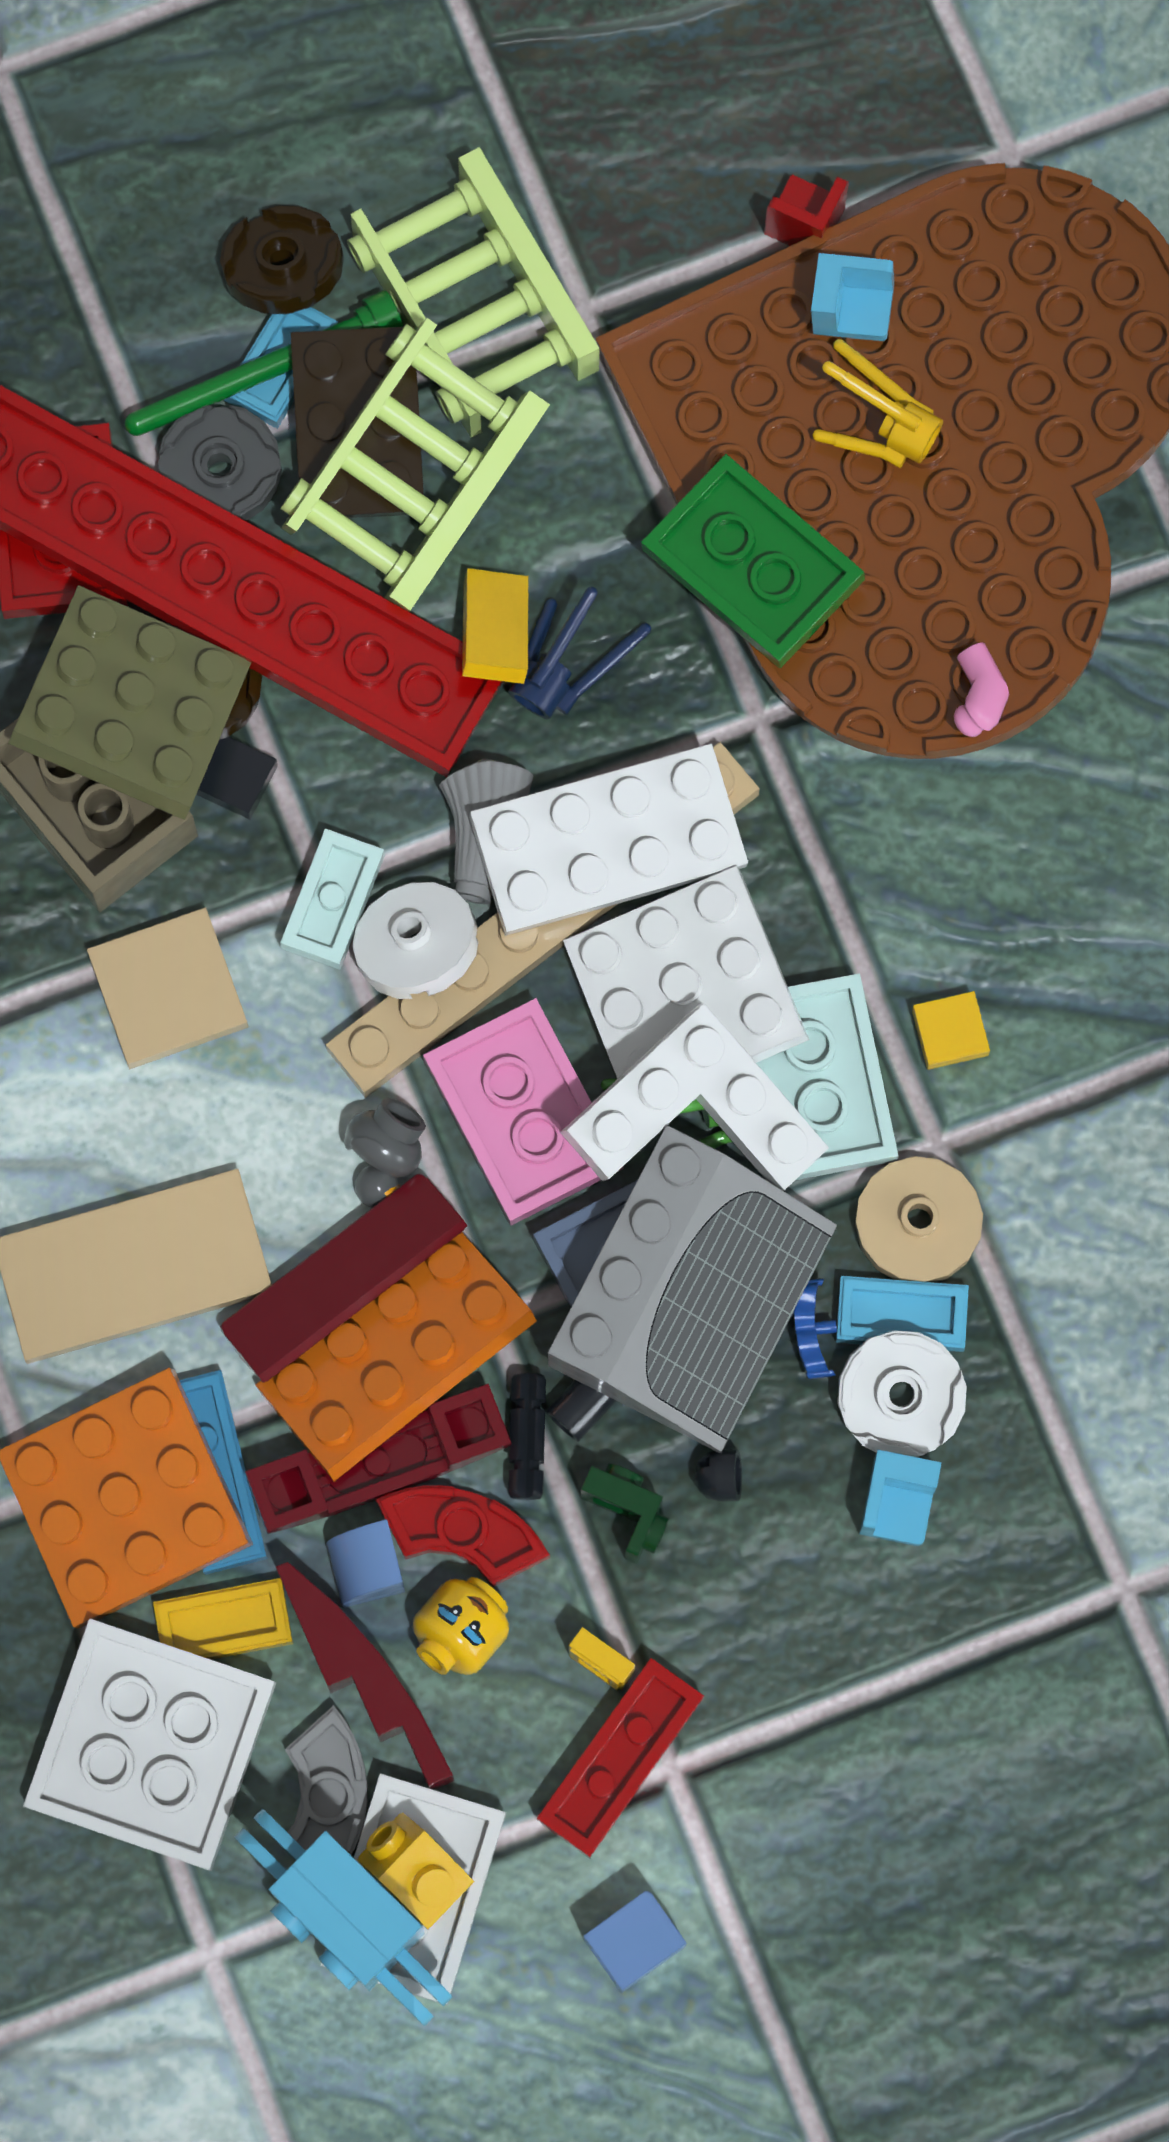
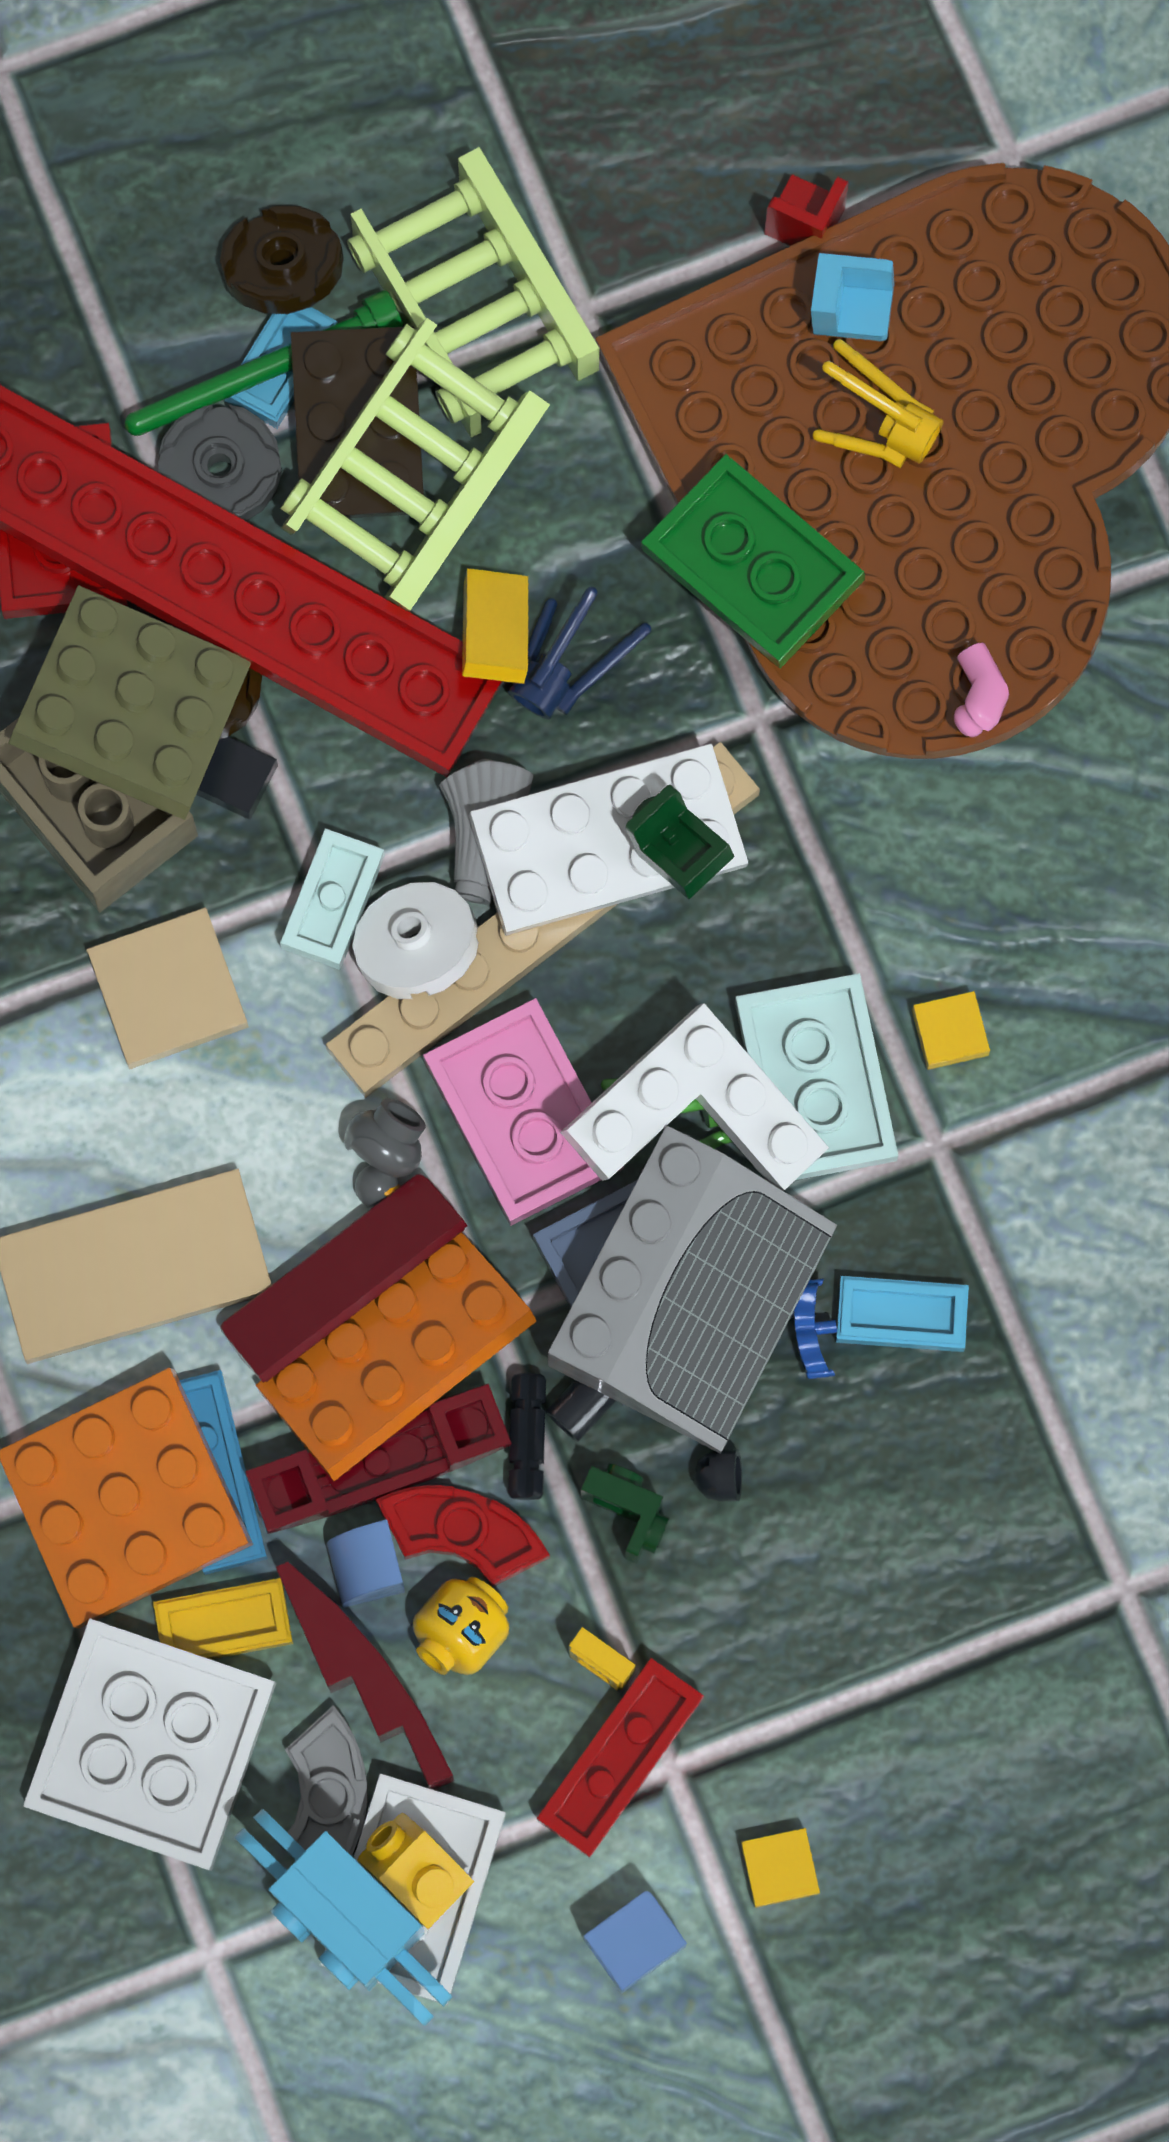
white plate [563,866,809,1079] -> none
white plate [837,1330,967,1457] -> none
tan plate [855,1156,983,1283] -> none
medium azure panel [859,1450,942,1546] -> none
none -> dark green bracket [625,785,735,899]
none -> yellow tile [741,1828,820,1908]

